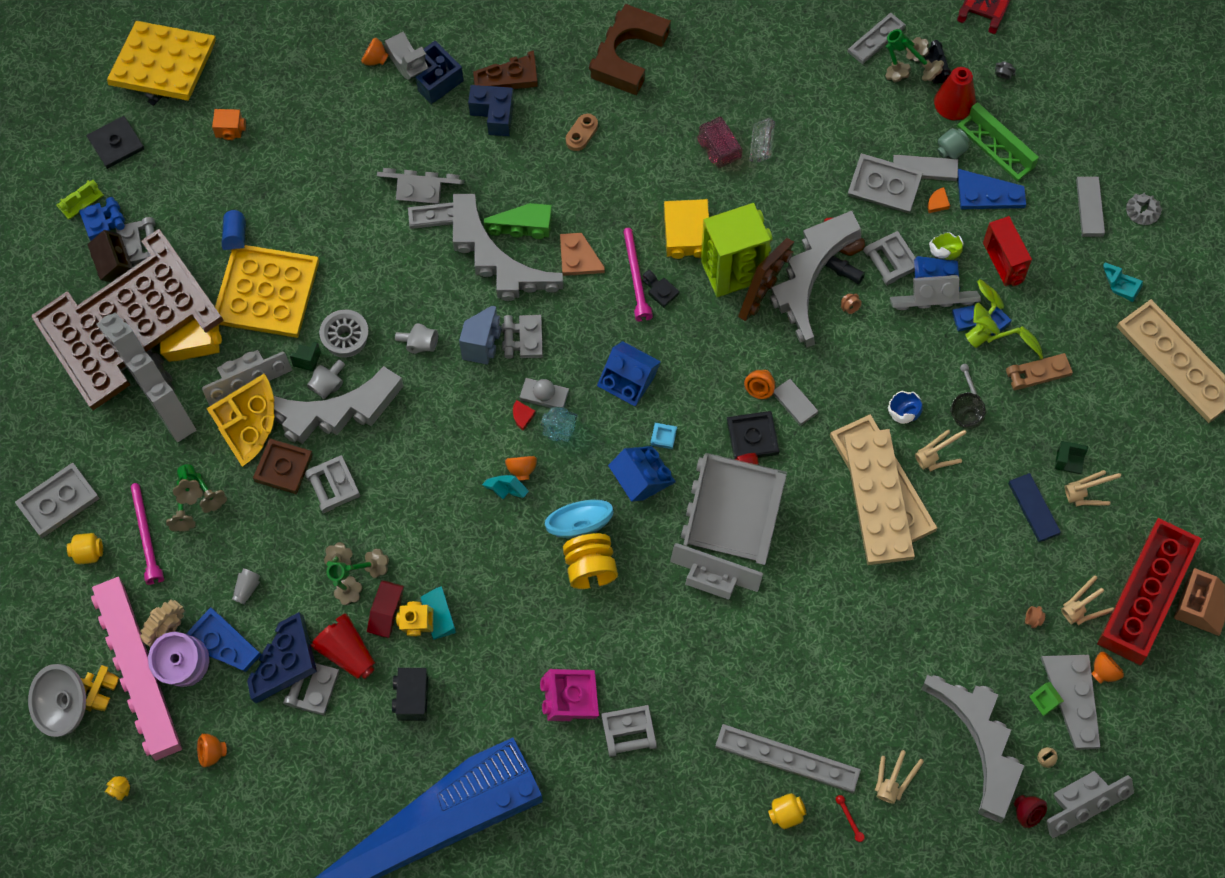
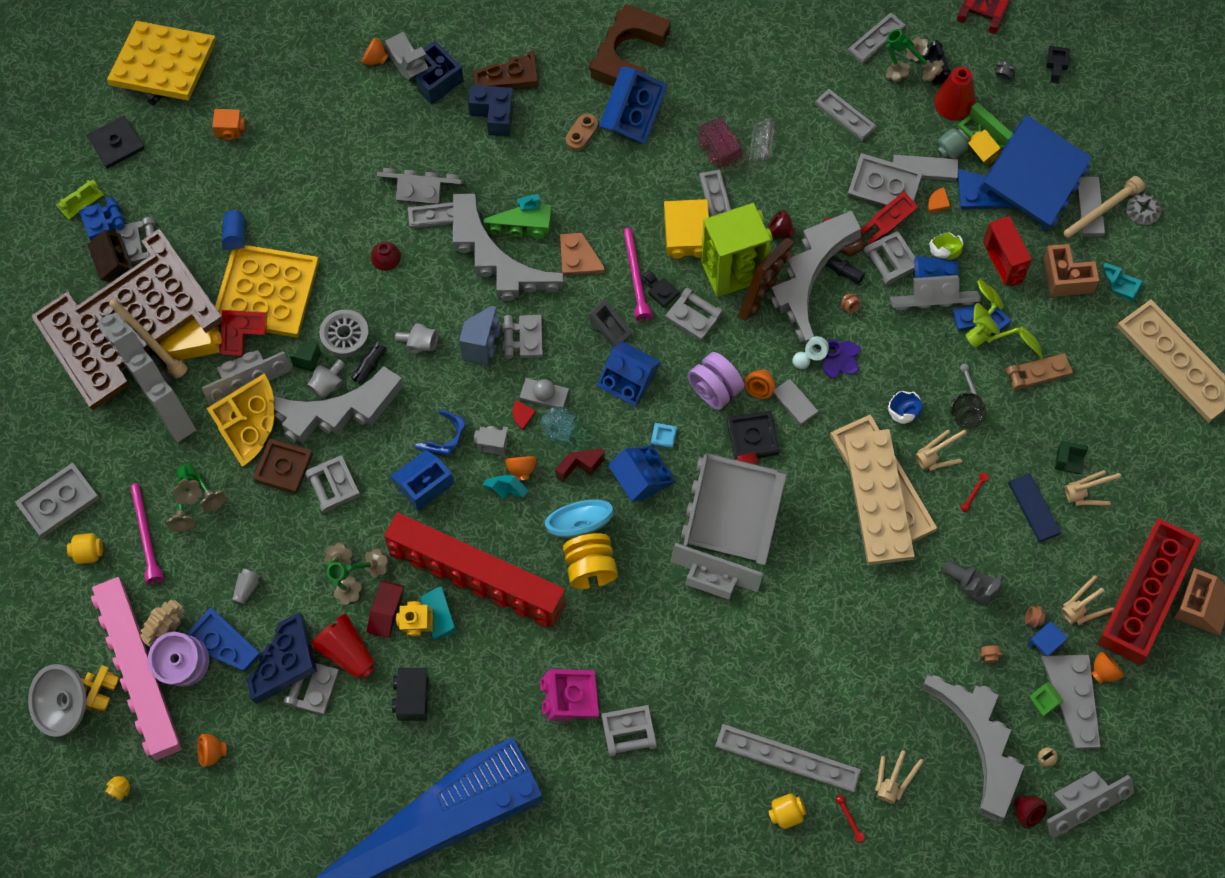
none -> tan piece [109,299,187,379]
none -> red plate [220,310,268,356]
none -> black pin [350,341,387,385]
none -> dark red brick [371,242,401,271]
none -> red brick [384,512,566,628]
none -> blue slope [390,450,454,511]
none -> blue helmet [415,409,466,455]
none -> light grey brick [474,426,509,456]
none -> teal slope [517,194,540,211]
none -> dark red slope [555,449,605,482]
none -> dark grey slope [588,299,632,347]
none -> blue slope [599,67,668,144]
none -> light grey plate [665,287,724,342]
none -> lavender wheel [687,352,744,410]
none -> light grey tile [699,170,731,217]
none -> dark red brick [767,210,795,239]
none -> light aqua plate [792,336,829,369]
none -> light grey tile [815,89,877,142]
none -> dark purple plate [822,339,861,379]
none -> red hinge [861,191,918,244]
none -> dark grey piece [942,560,1002,605]
none -> red hinge [961,473,989,512]
none -> yellow brick [968,130,1002,167]
none -> blue panel [978,115,1092,231]
none -> nougat plate [979,646,1003,663]
none -> blue panel [1027,621,1068,656]
none -> nougat brick [1043,244,1099,297]
none -> black plate [1046,46,1070,84]
none -> tan piece [1064,176,1145,238]

